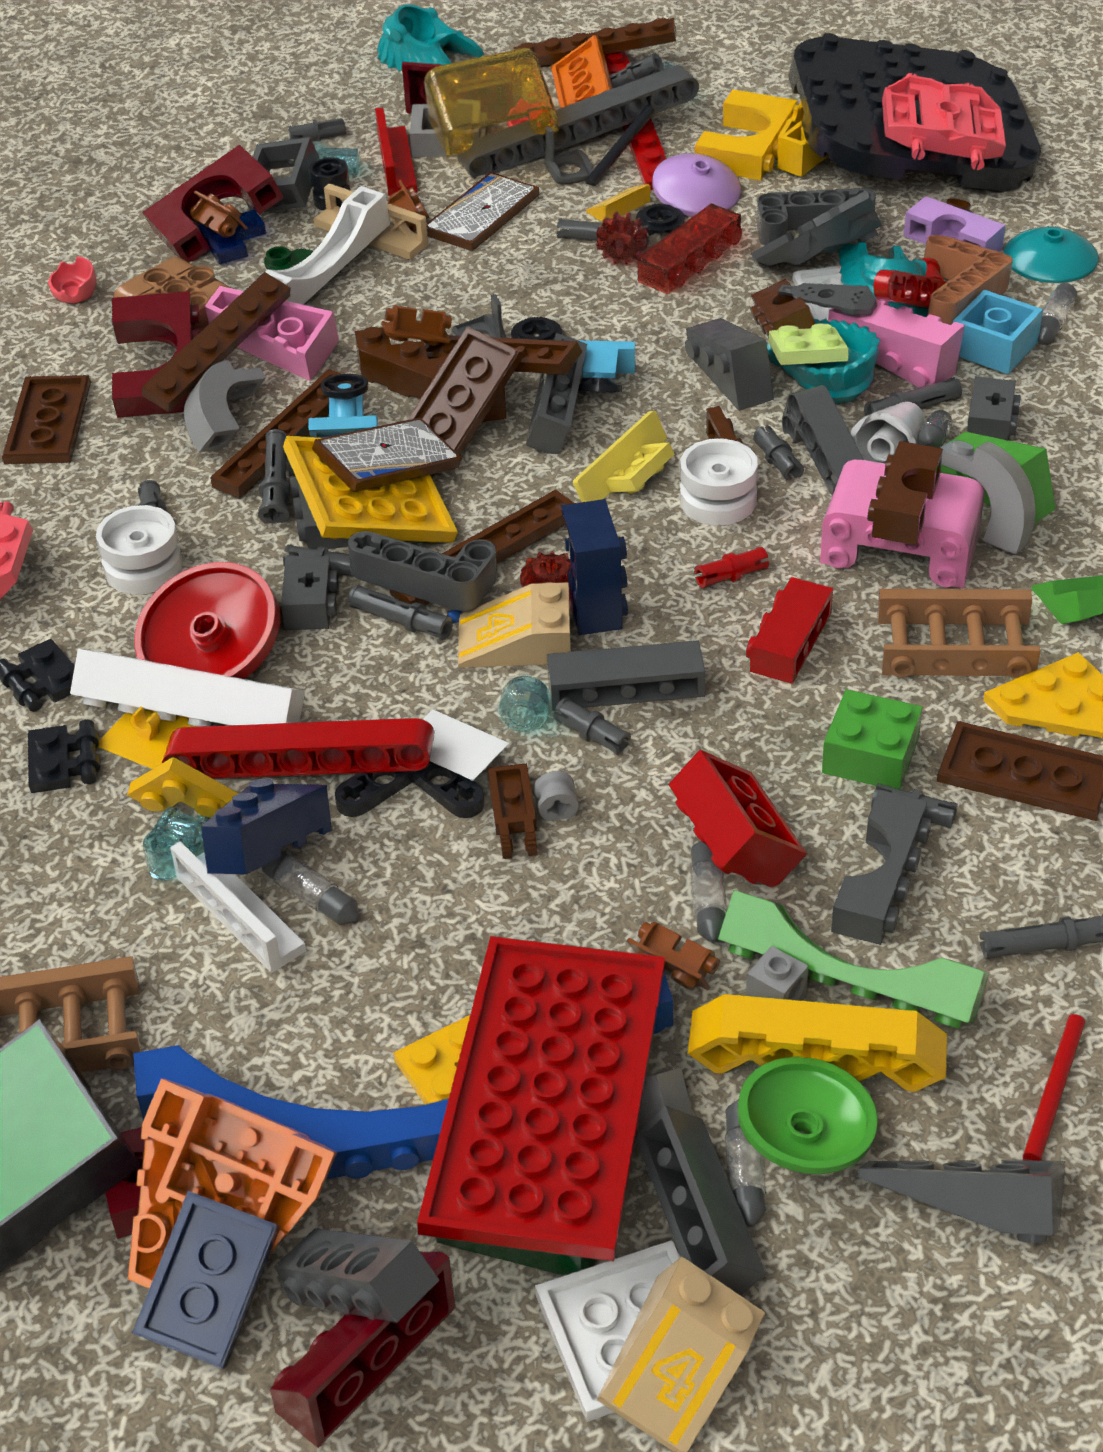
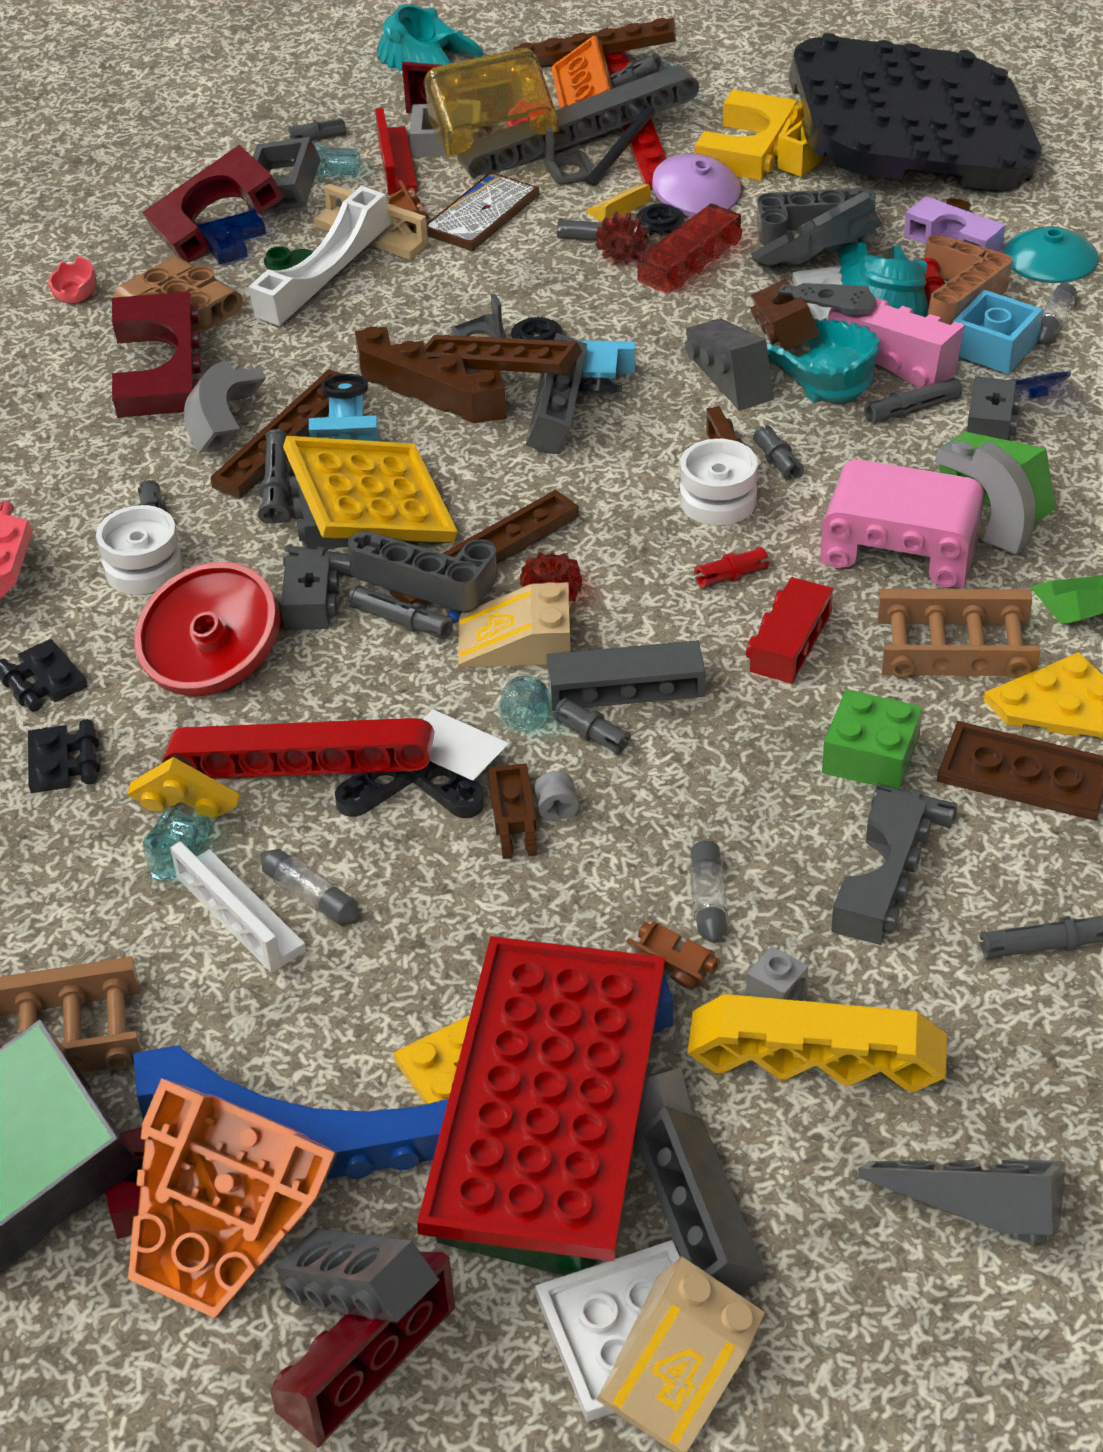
reddish brown tile [2,375,91,464] -> none
white brick [70,649,305,727] -> none
yellow piece [98,706,198,769] -> none
tile [132,1191,281,1369] -> none
reddish brown plate [142,272,291,412] -> none
dark orange hinge [190,191,248,237] -> none
dark blue wedge [201,779,332,875] -> none
bright pink wedge [205,286,339,381] -> none
black wheel [309,157,350,211] -> none
tile [312,417,462,492] -> none
dark orange hinge [381,305,452,346] -> none
tile [407,326,524,456] -> none
dark blue wedge [561,499,628,636] -> none
light yellow bracket [573,411,674,502] -> none
red brick [668,749,807,888] -> none
bright green arch [718,890,990,1029] -> none
clear piece [725,1100,767,1227] -> none
bright green dish [737,1057,878,1174] -> none
yellowish green plate [769,323,848,365] -> none
dark grey beam [782,385,864,496] -> none
white cone [850,402,925,464] -> none
reddish brown arch [867,441,943,545] -> none
red beam [873,270,947,309] -> none
coral piece [882,73,1006,170] -> none
piece [918,410,952,448] -> none
red bar [1022,1014,1085,1160] -> none
none -> clear blue dish [1012,371,1071,398]

